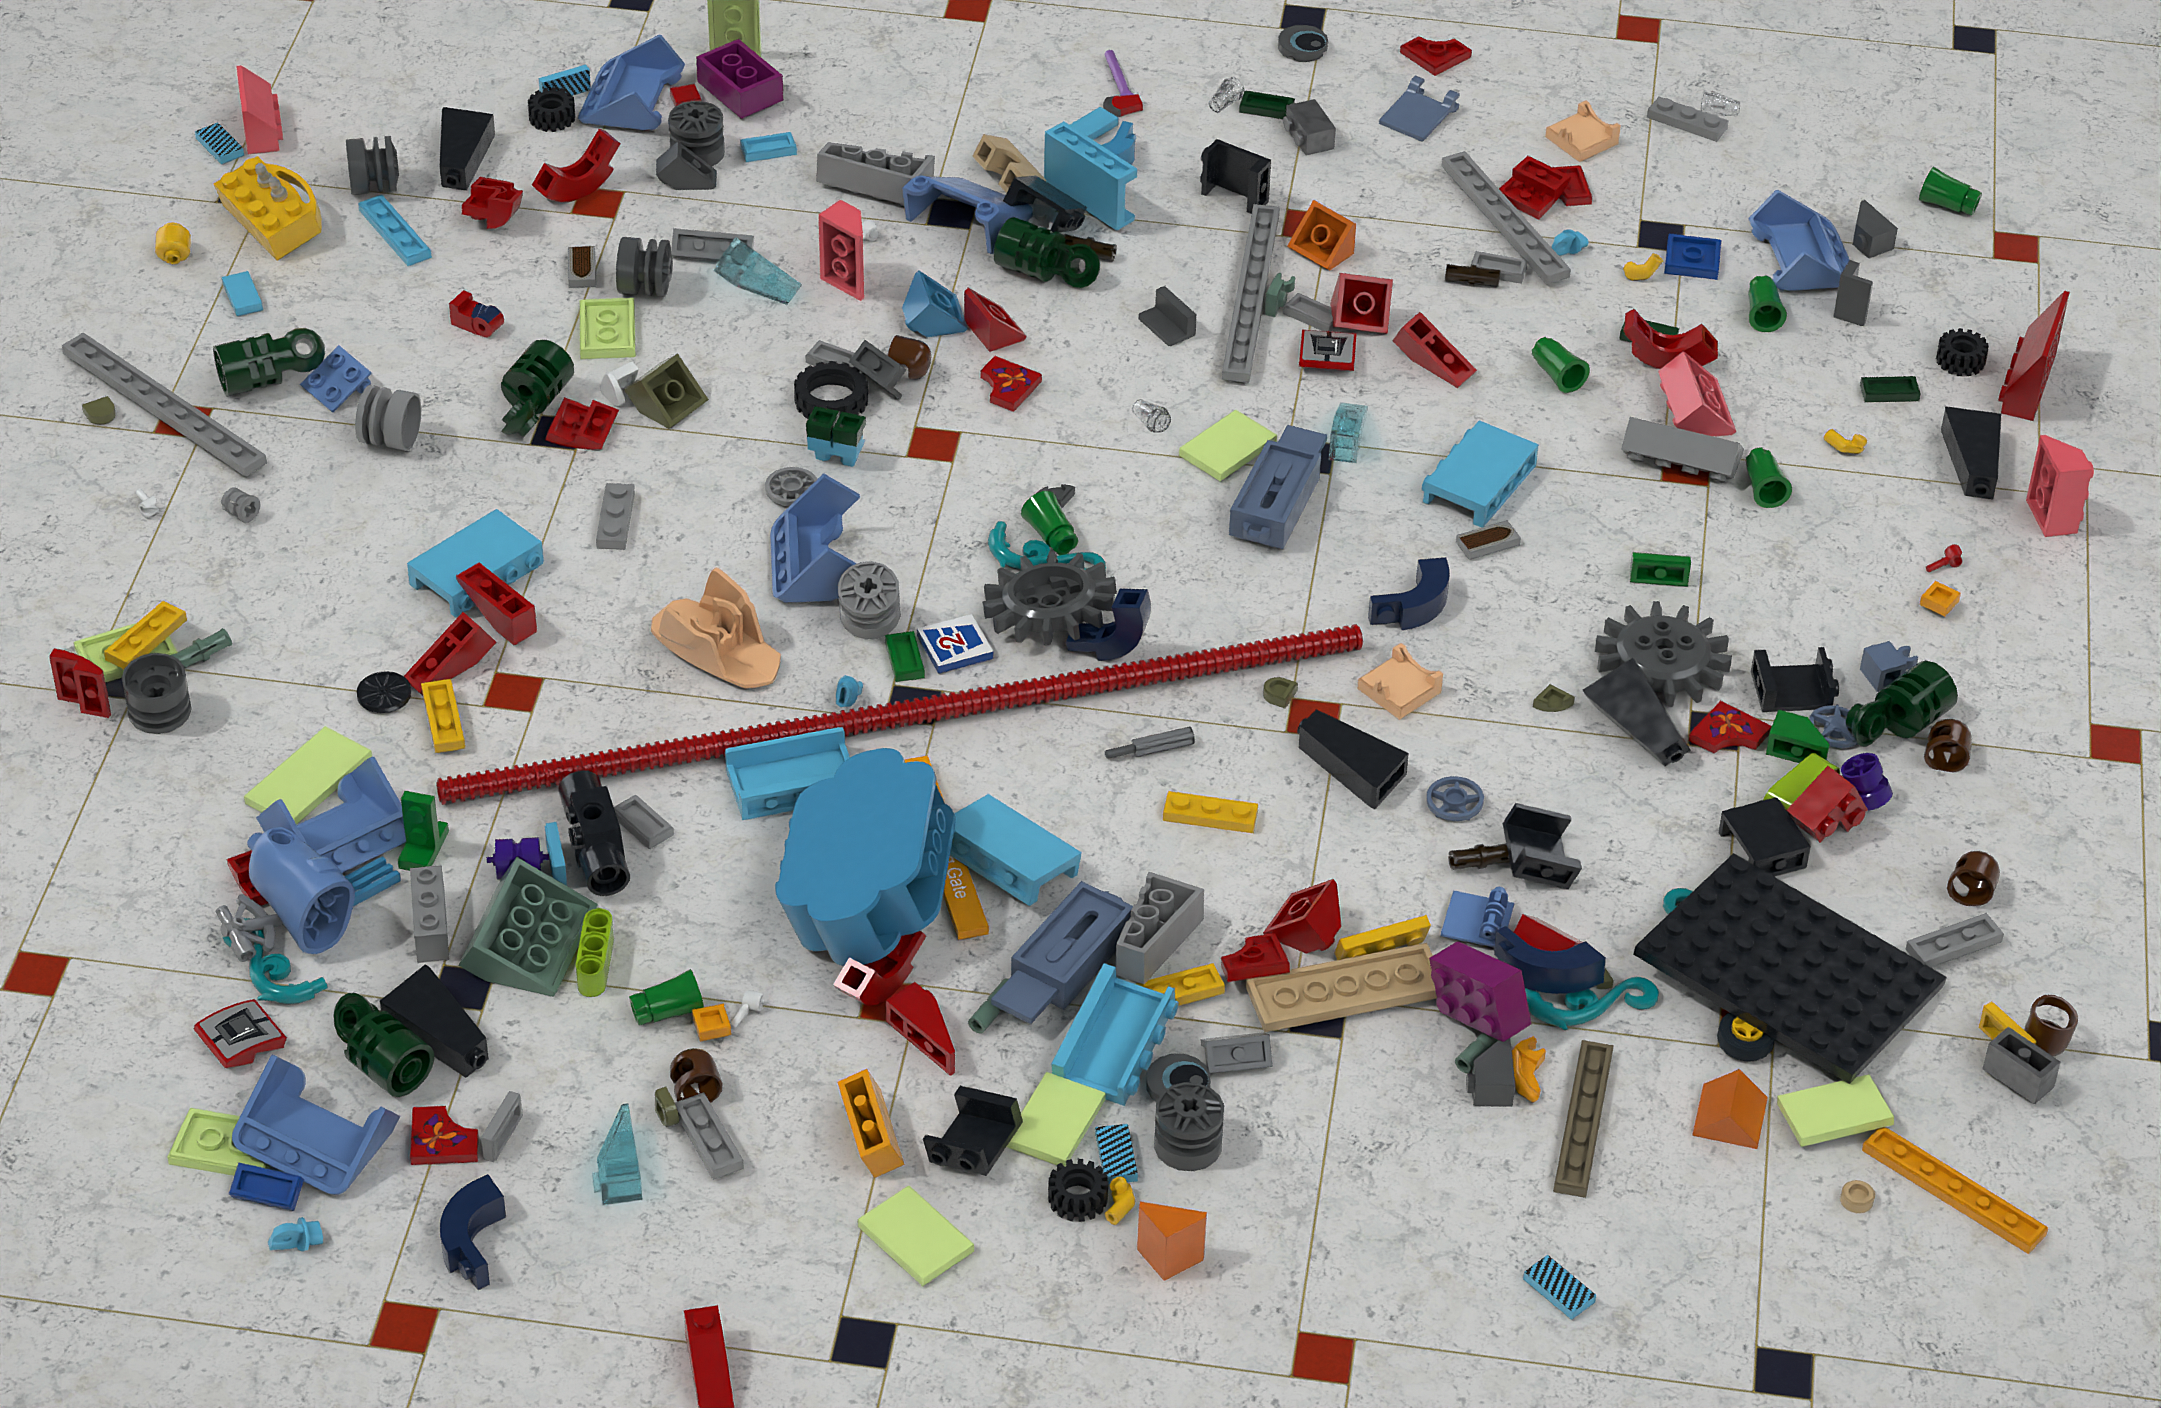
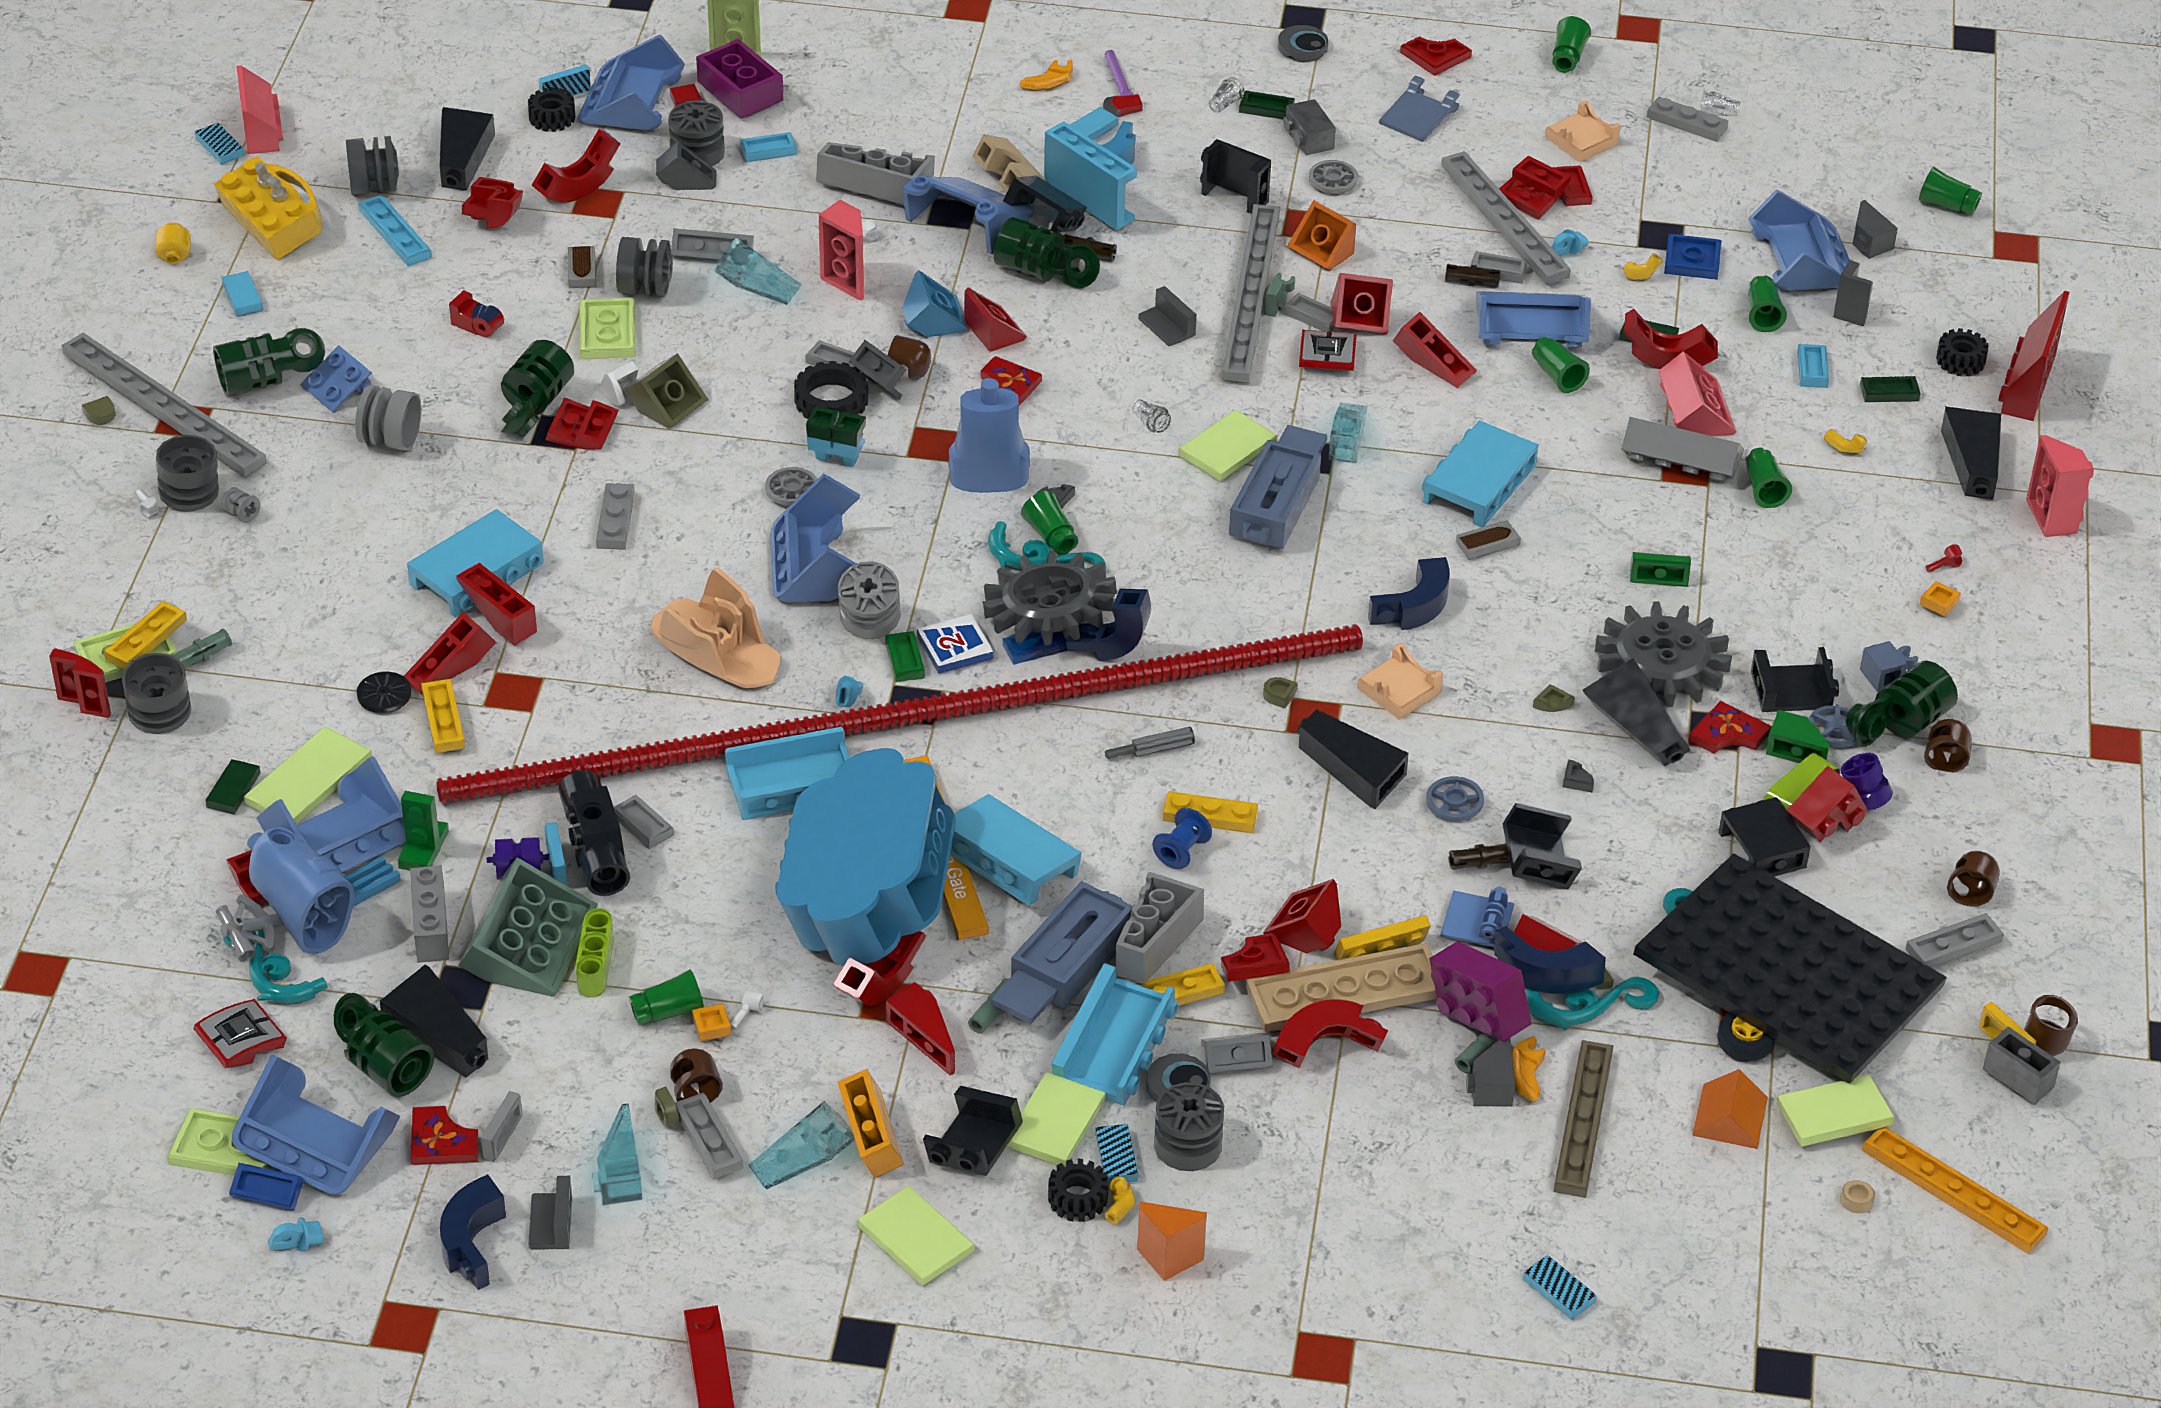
none -> dark grey wheel [156,435,219,511]
none -> dark green tile [205,759,261,814]
none -> dark grey panel [528,1175,572,1250]
none -> clear light blue slope [749,1101,855,1189]
none -> medium blue torso [948,378,1030,493]
none -> clear blue tile [1003,631,1068,665]
none -> light orange piece [1020,60,1073,91]
none -> blue hose [1152,808,1212,869]
none -> red arch [1271,999,1388,1068]
none -> light grey wheel [1309,160,1358,195]
none -> medium blue windscreen [1476,291,1591,347]
none -> green plant [1552,16,1591,73]
none -> dark grey tile [1563,759,1594,793]
none -> medium azure tile [1797,344,1829,388]

